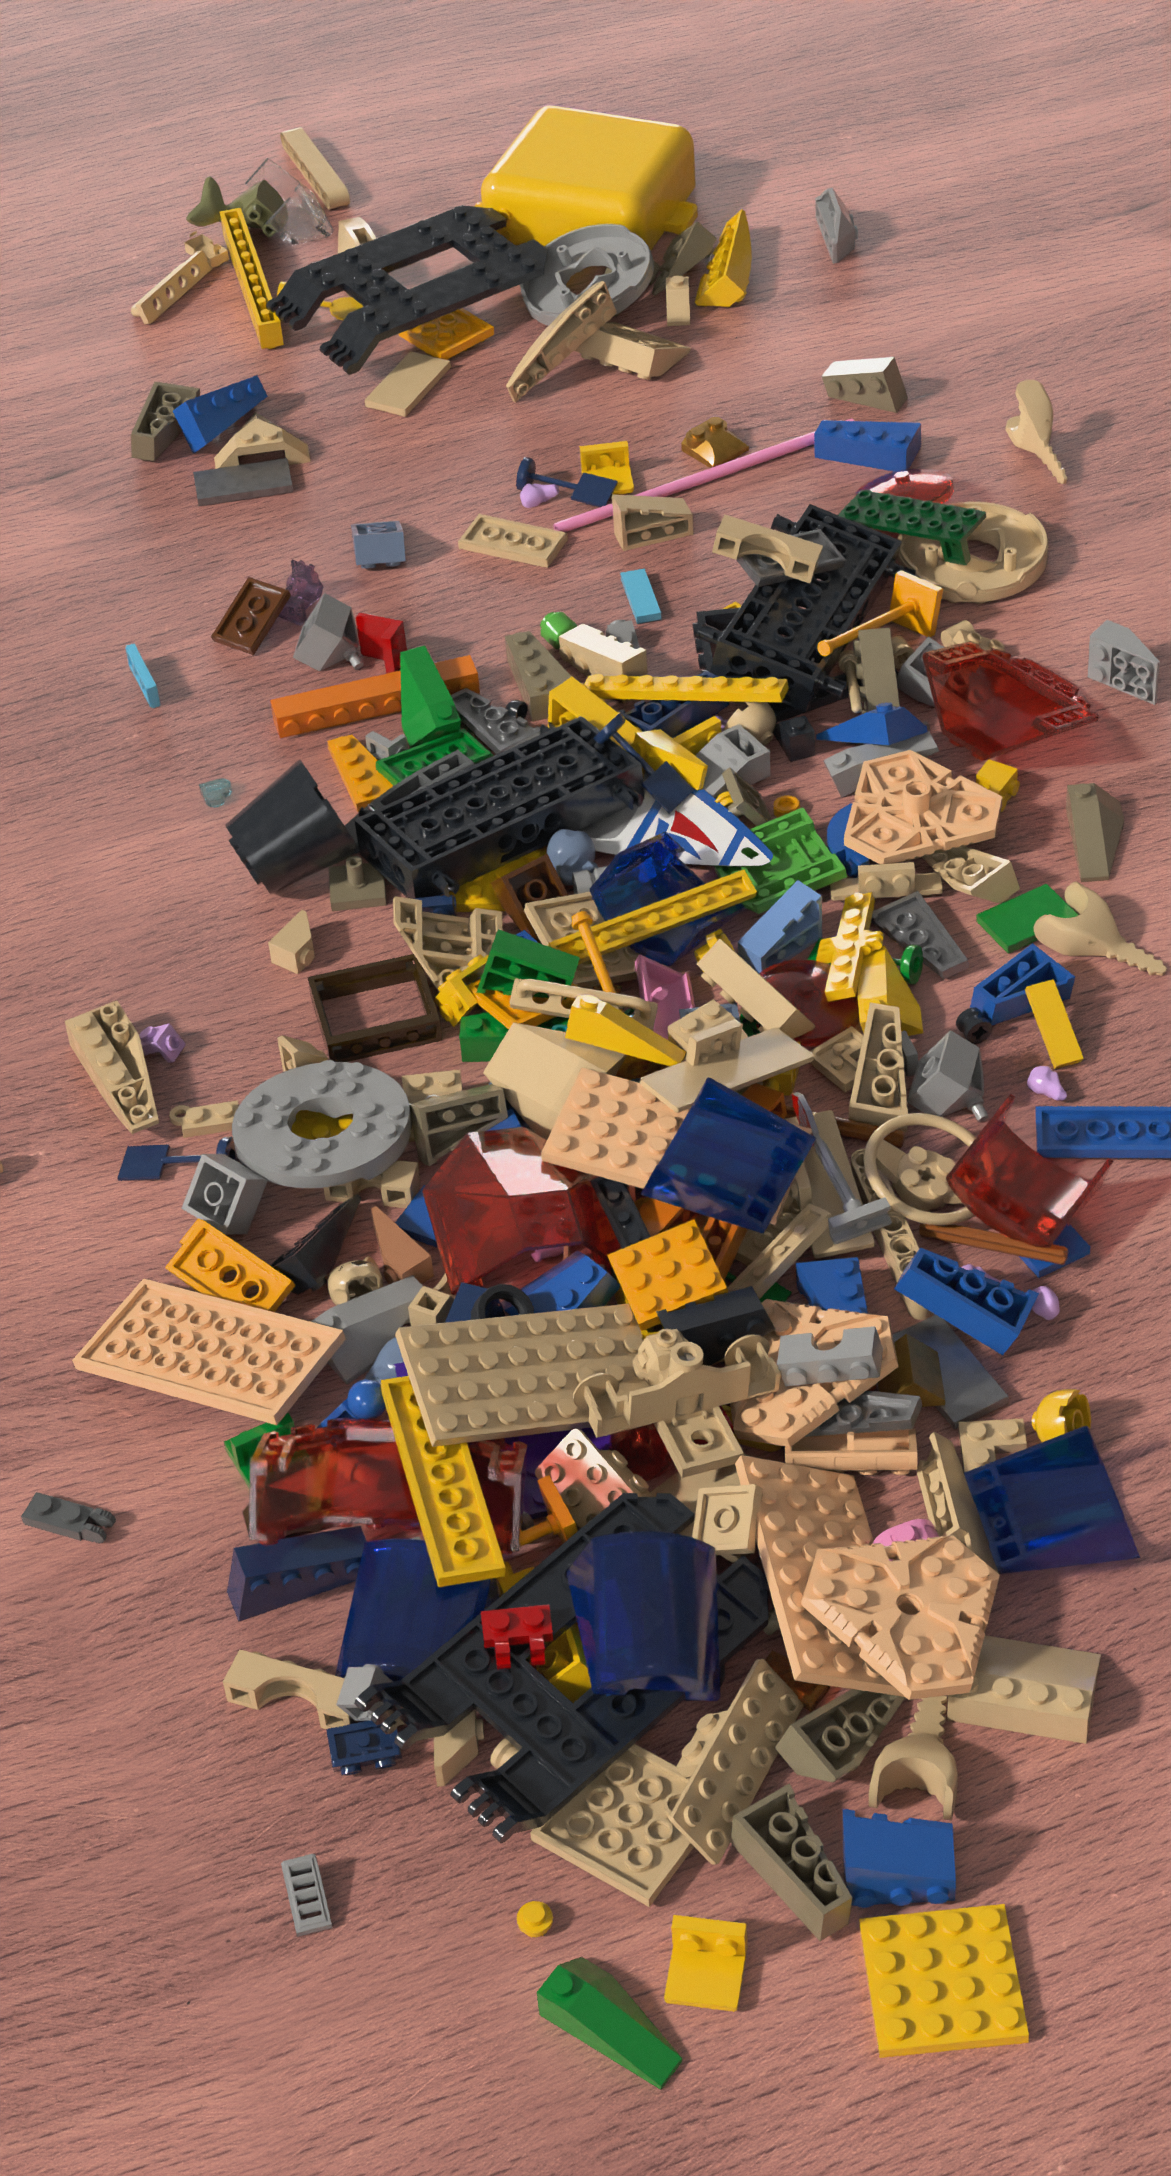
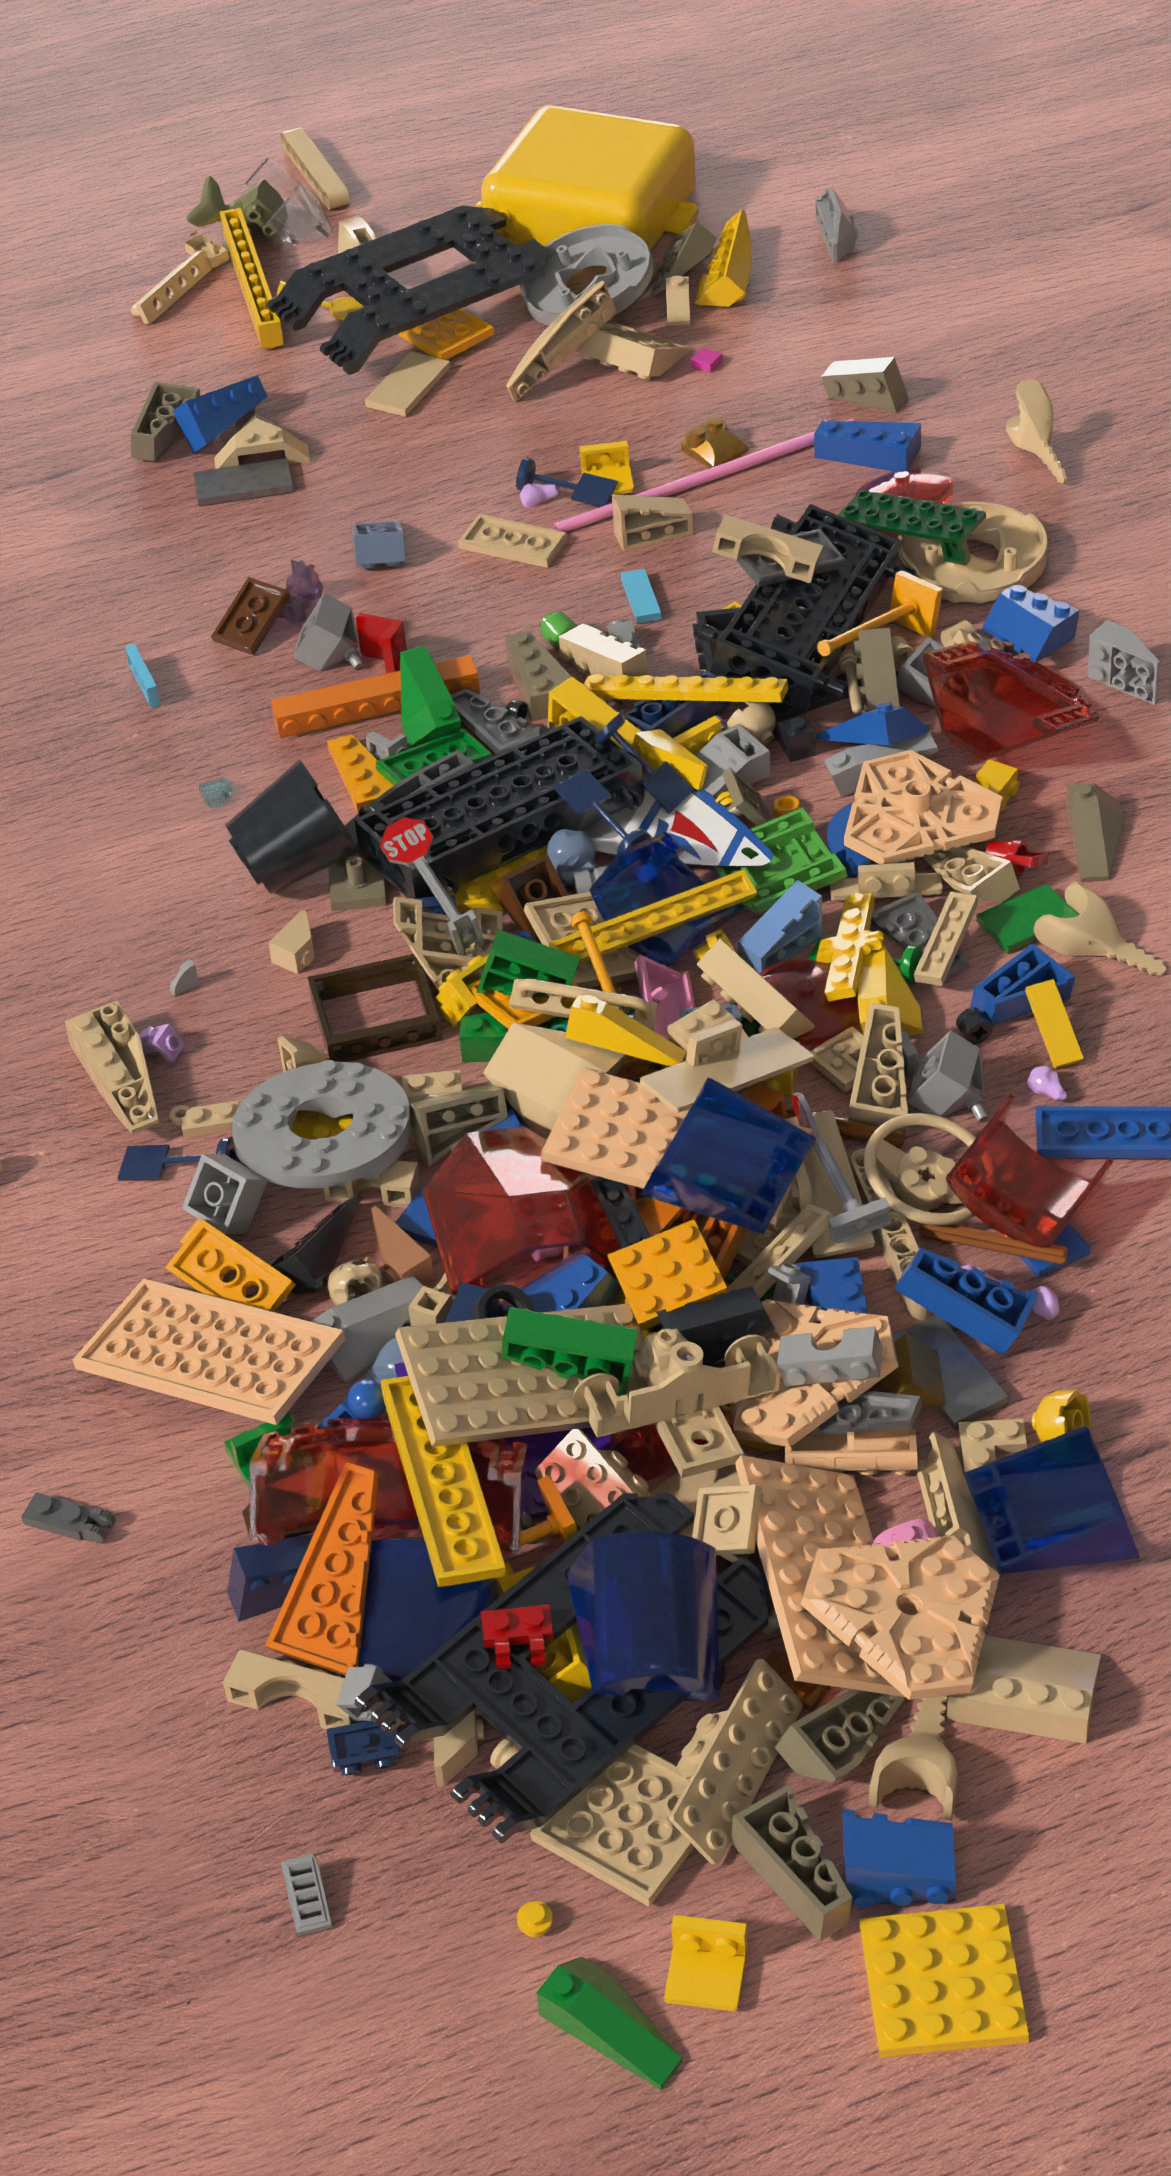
none -> light grey tile [170,959,199,997]
none -> orange wing [265,1462,379,1676]
none -> light grey piece [380,818,485,956]
none -> green wedge [501,1307,638,1396]
none -> dark blue piece [554,769,652,863]
none -> dark pink tile [690,348,723,372]
none -> light grey bracket [768,1262,811,1305]
none -> tan plate [914,892,978,986]
none -> blue wedge [983,585,1080,664]
none -> red piece [986,839,1049,876]

